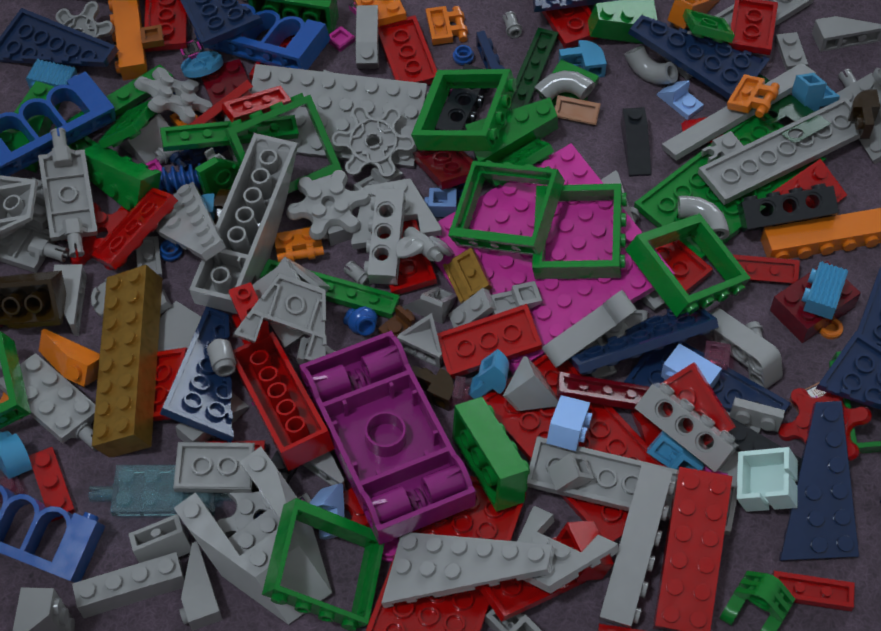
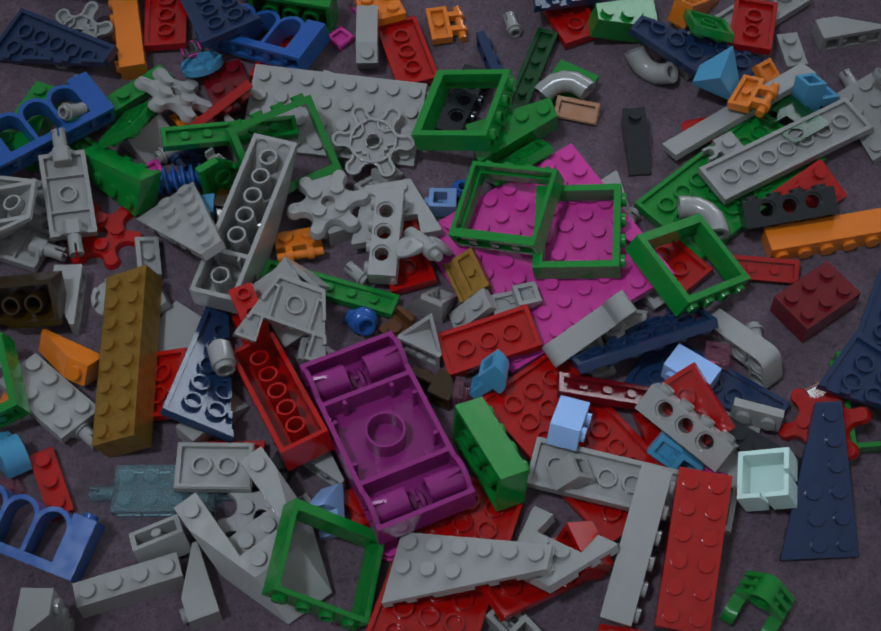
dark azure brick [26,59,78,89] -> none
red plate [91,187,178,270] -> none
dark orange plate [140,25,165,49] -> none
blue plate [159,240,183,261] -> none
red plate [222,86,291,122] -> none
dark red plate [413,150,473,190] -> none
blue plate [453,45,474,65] -> none
light grey slope [503,356,559,411] -> none
dark azure brick [558,40,607,77] -> none
light blue slope [657,80,704,120] -> none
red plate [772,571,855,612] -> none
dark azure brick [801,261,848,320] -> none
orange tile [819,319,843,340] -> none
dark brown brick [848,89,880,139] -> none
none -> light grey pin [58,102,88,121]
none -> dark azure slope [692,46,740,100]
none -> orange tile [751,58,780,84]

